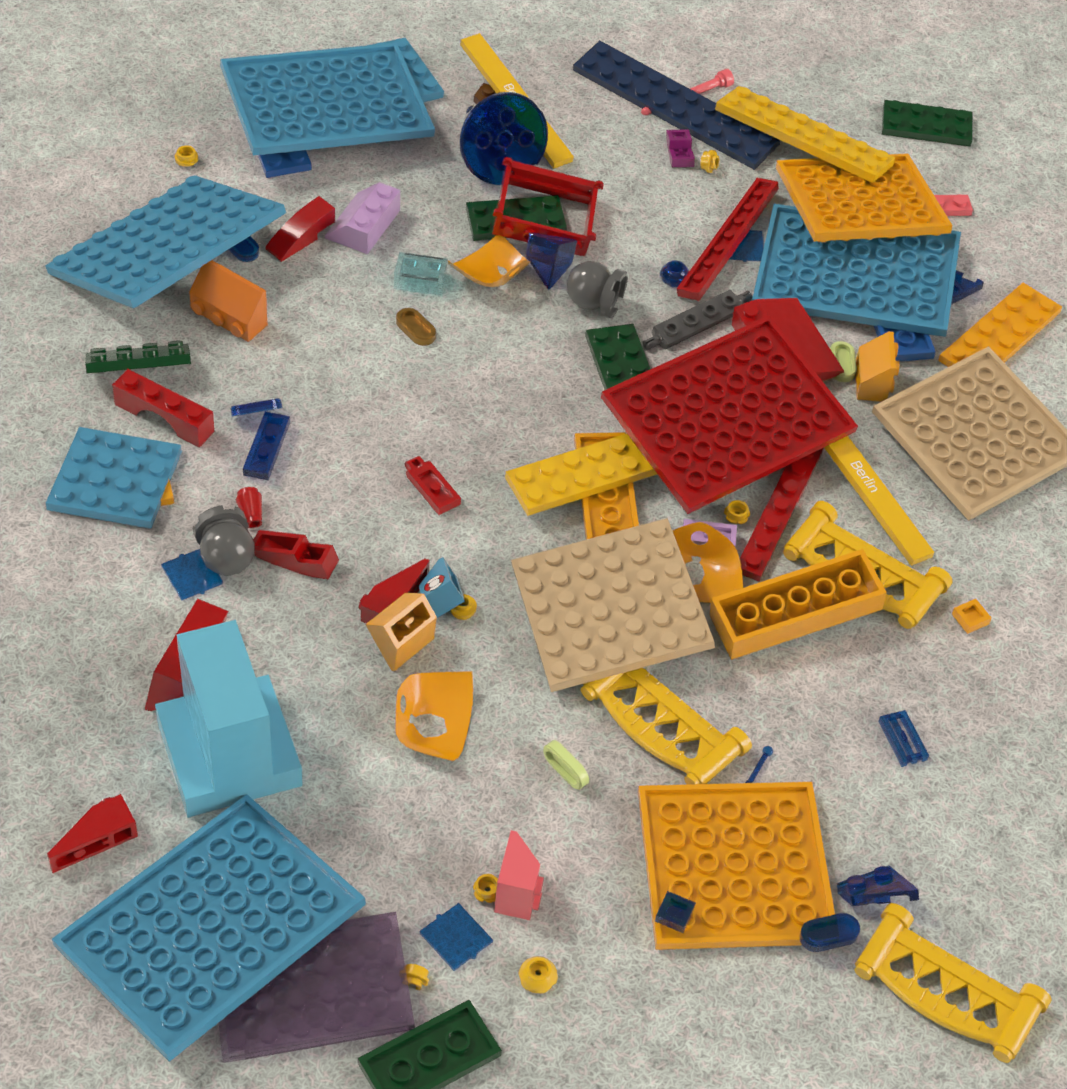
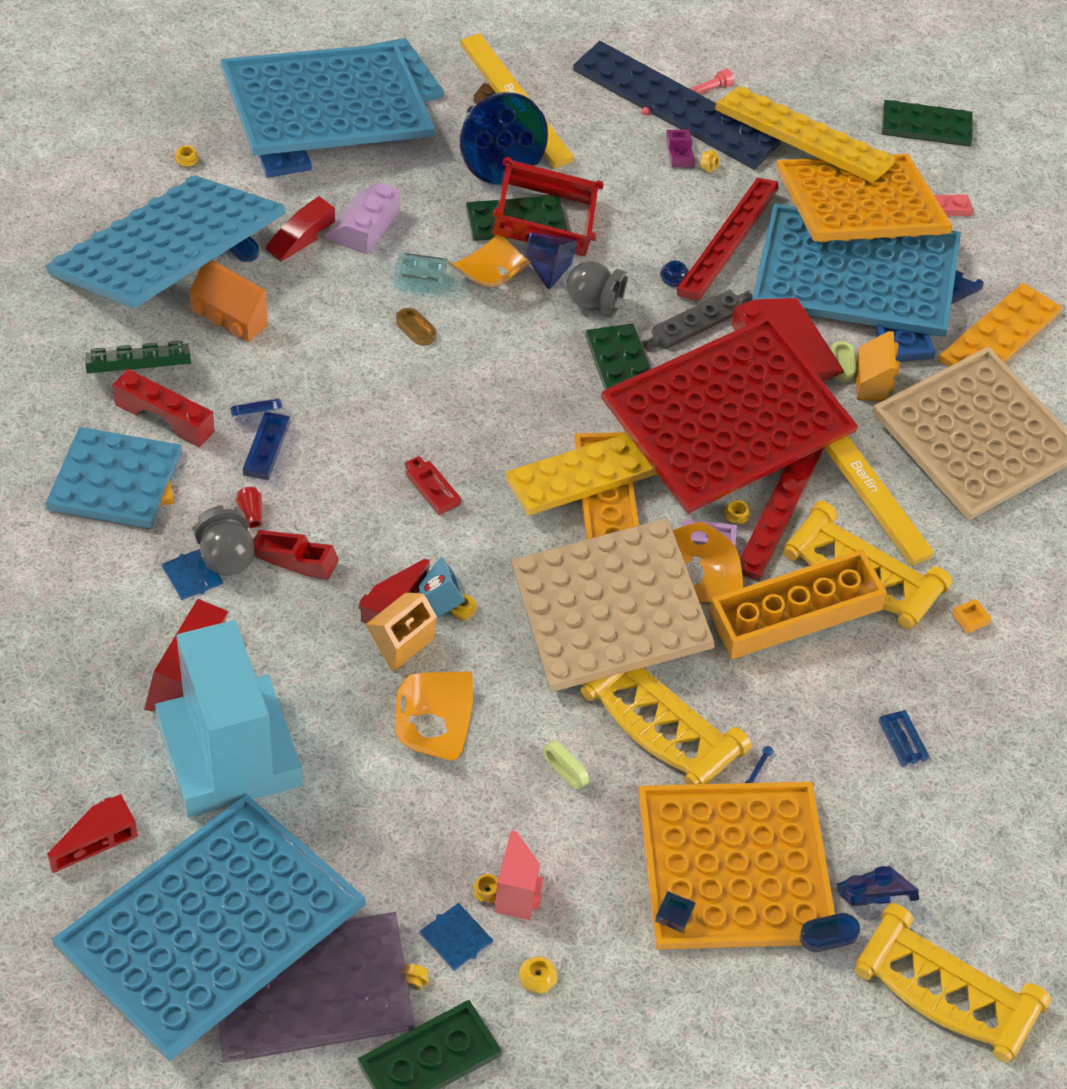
clear blue piece [729,230,764,262] -> none

